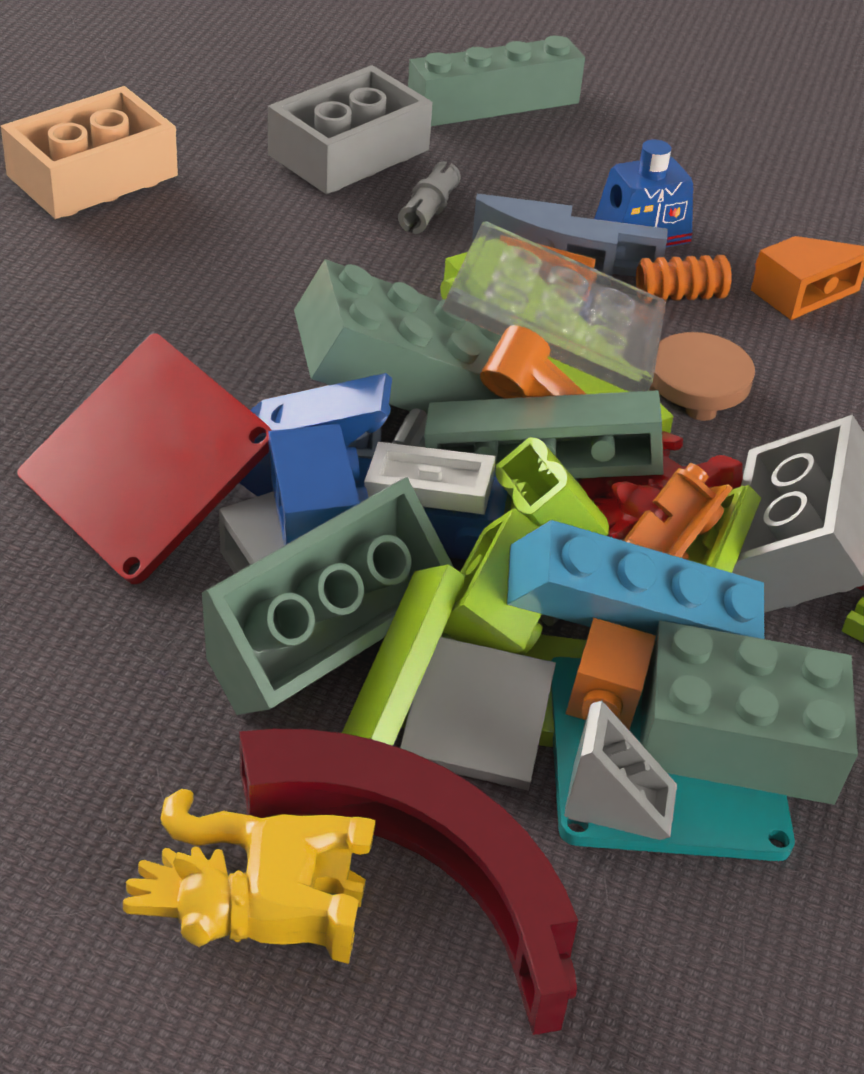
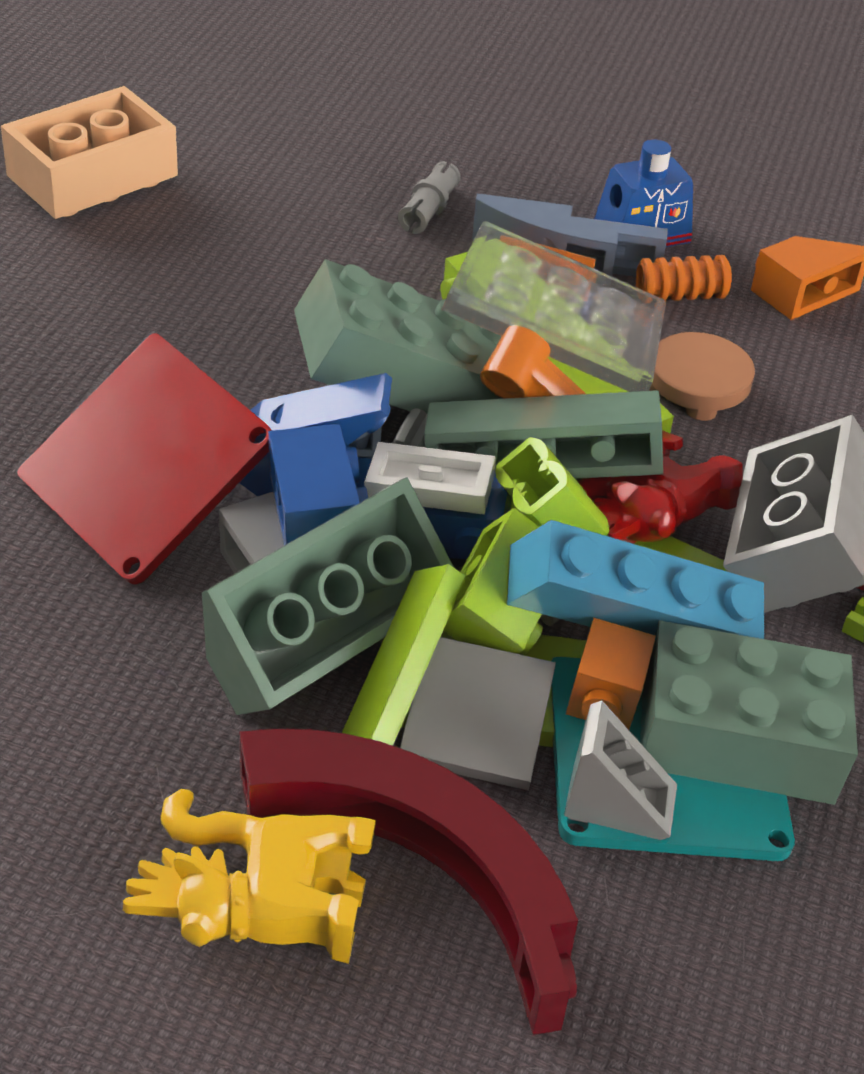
light grey brick [268,65,433,195] -> none
sand green brick [408,36,585,126] -> none
orange hinge [622,463,733,560] -> none
lime tile [686,485,762,573] -> none

